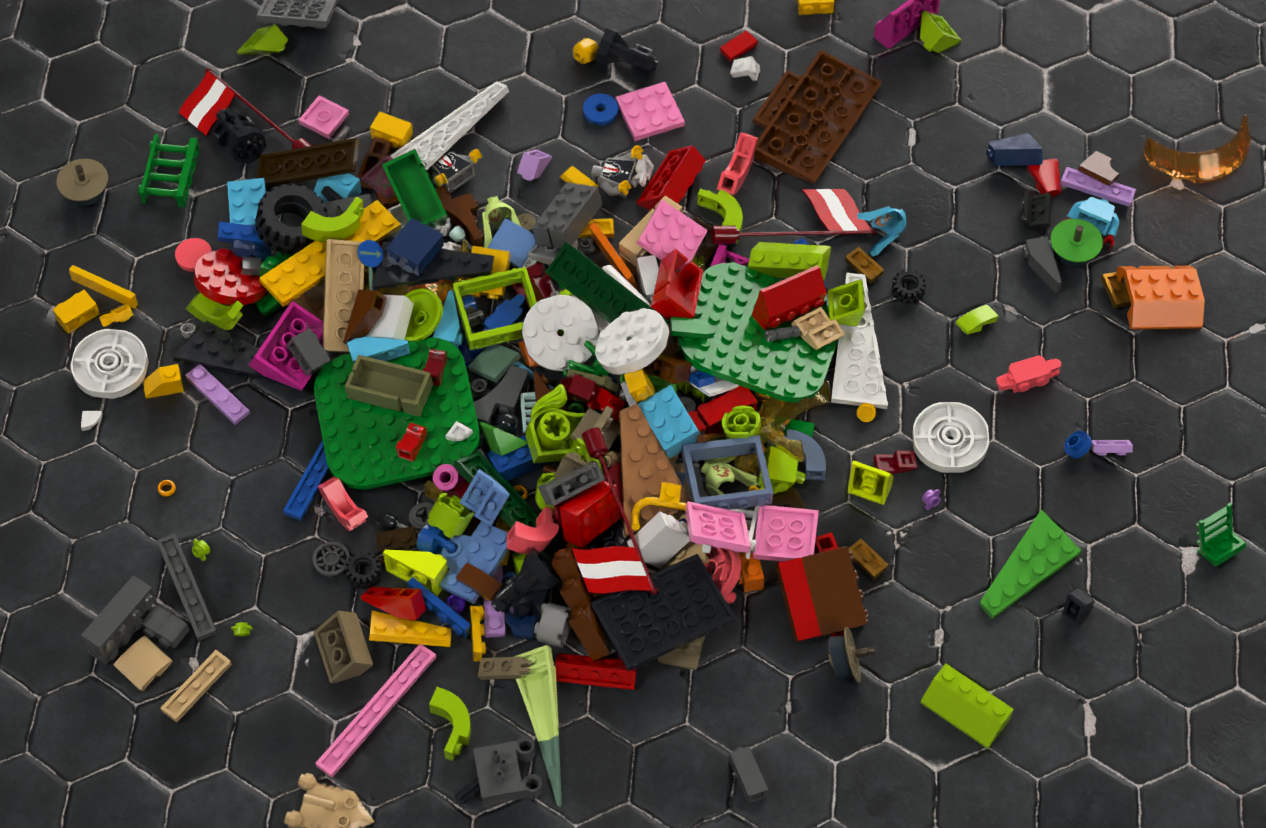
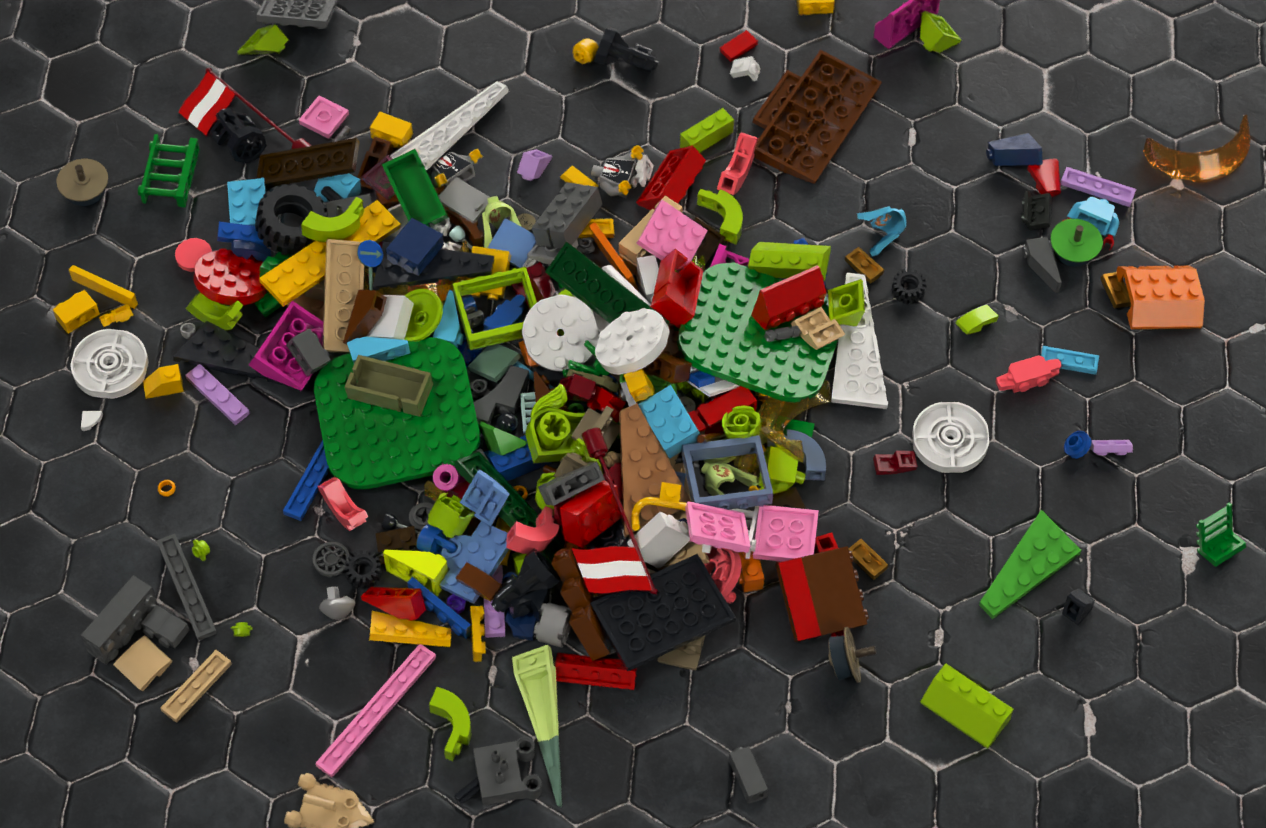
dark grey tile [242,257,261,275] -> none
dark tan slope [314,610,373,684] -> none
red leg [396,423,427,462] -> none
dark red leg [423,349,447,386] -> none
white tile [446,421,473,442] -> none
dark tan hinge [478,657,532,680] -> none
blue tile [583,93,618,126] -> none
bright pink plate [616,82,685,141] -> none
tile [669,317,710,339] -> none
flag [711,189,876,244] -> none
neon yellow slope [848,460,893,505] -> none
yellow plate [857,403,876,422] -> none
medium lavender plate [922,489,941,510] -> none
tile [1078,151,1119,186] -> none
none -> light grey piece [319,586,355,620]
none -> light grey container [439,177,490,223]
none -> lime brick [680,108,734,153]
none -> medium azure tile [1041,346,1099,375]

